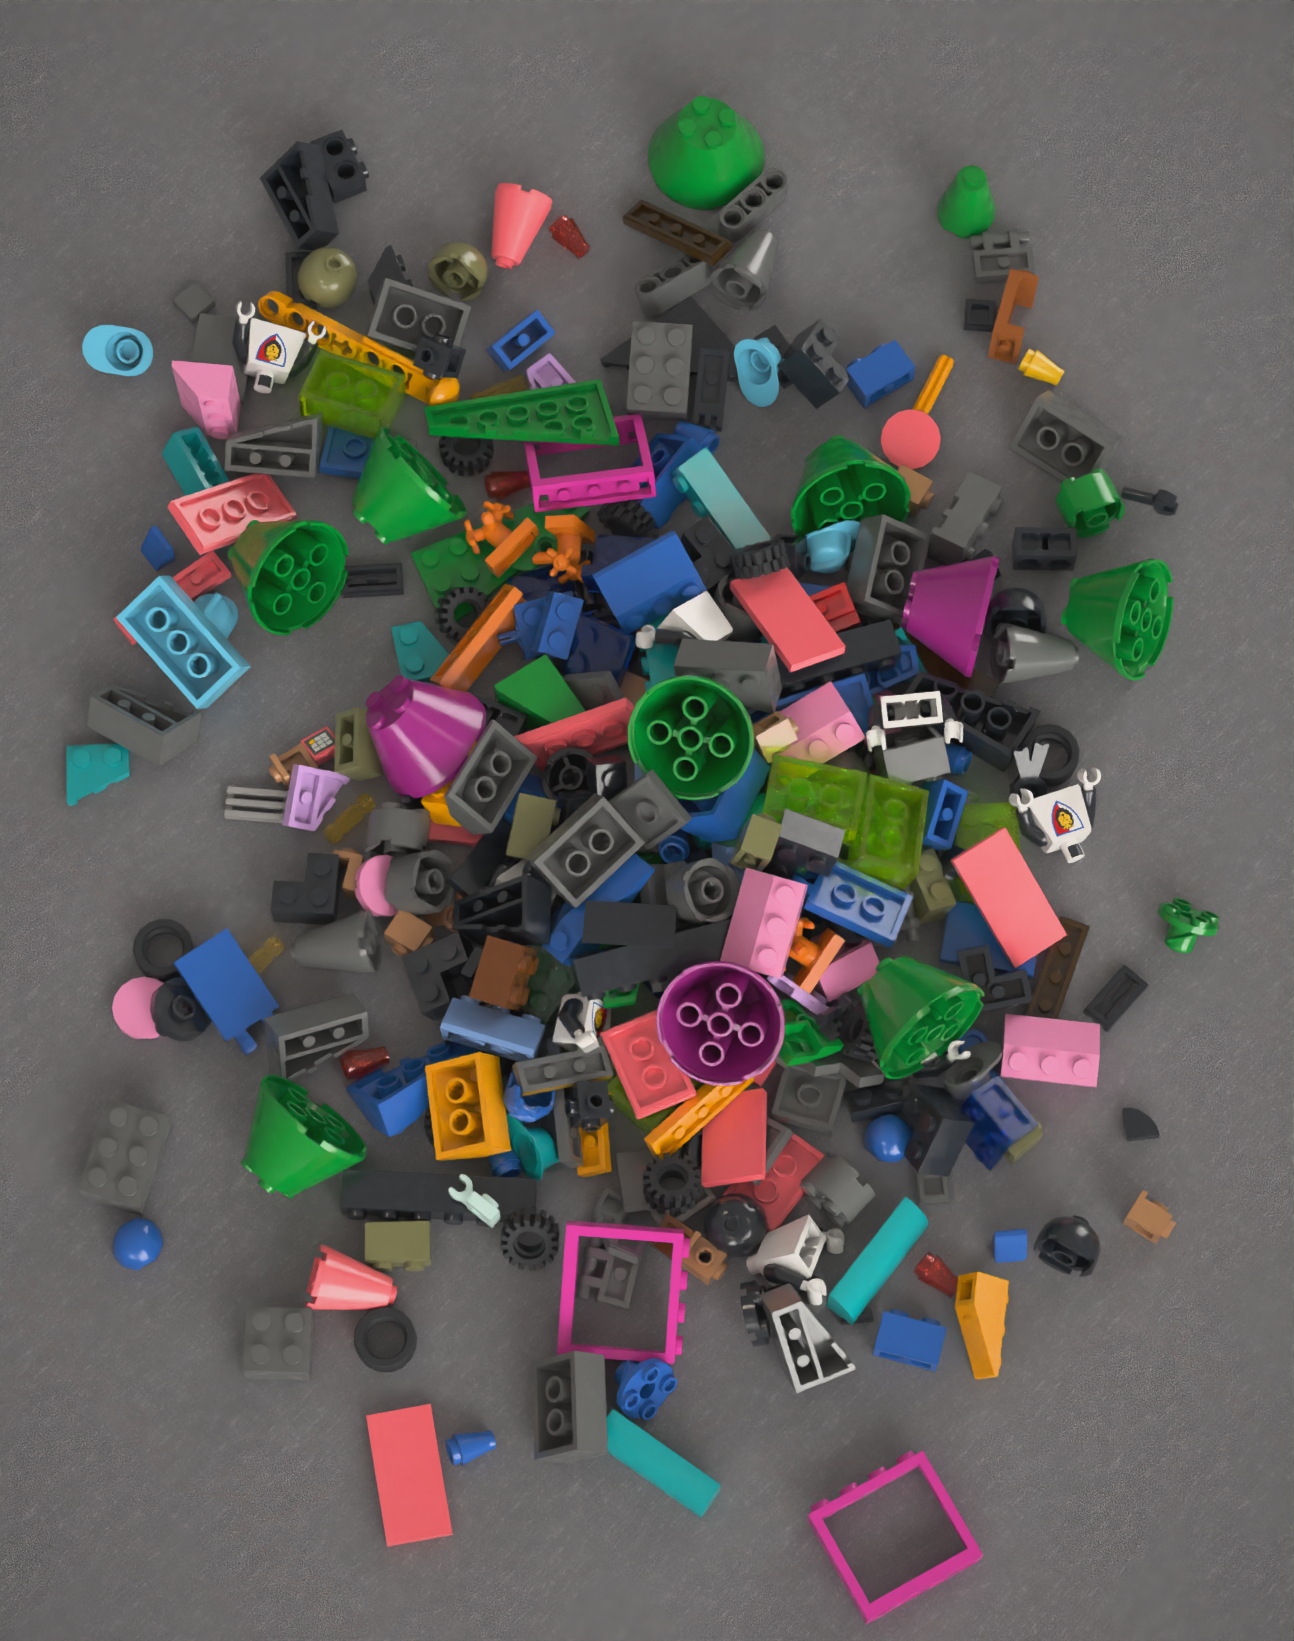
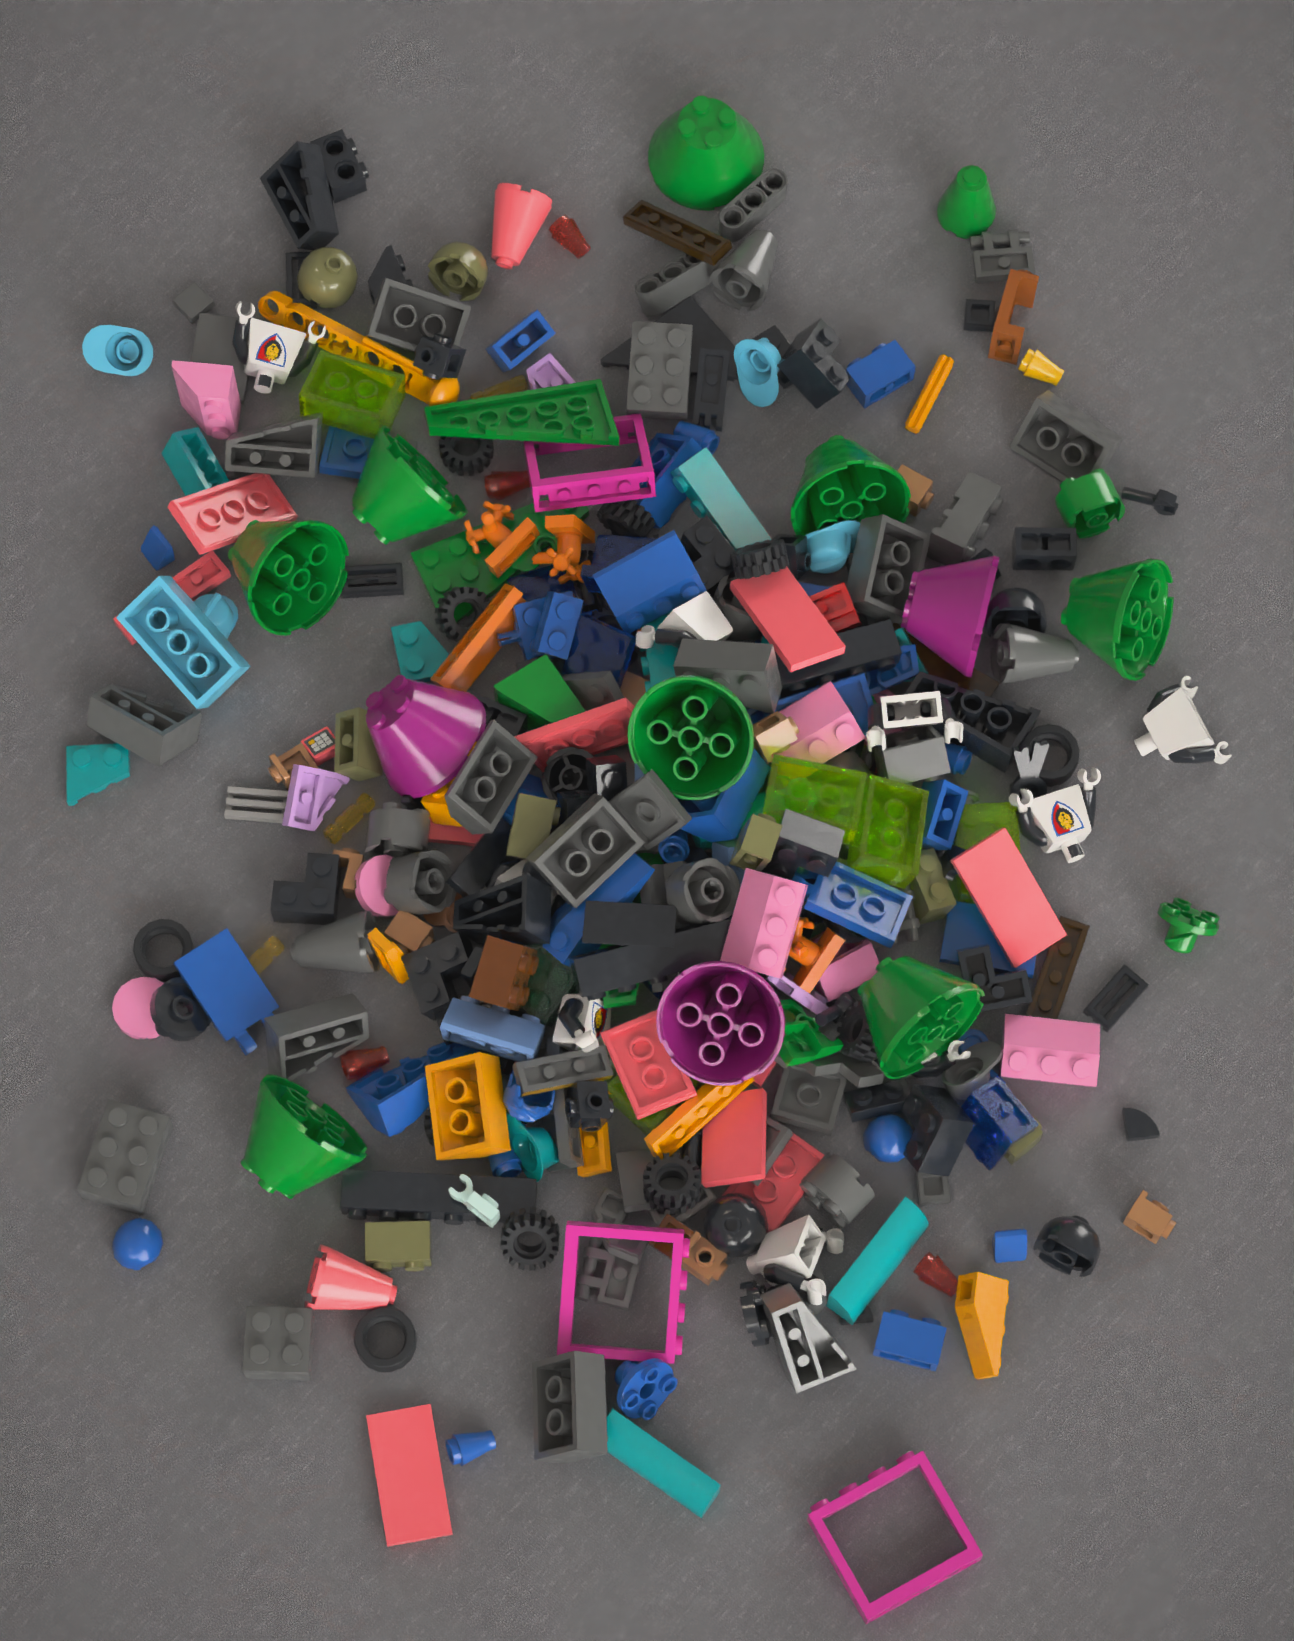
coral tile [881,409,941,470] -> none
none -> light orange plate [367,927,409,984]
none -> white torso [1134,676,1232,764]

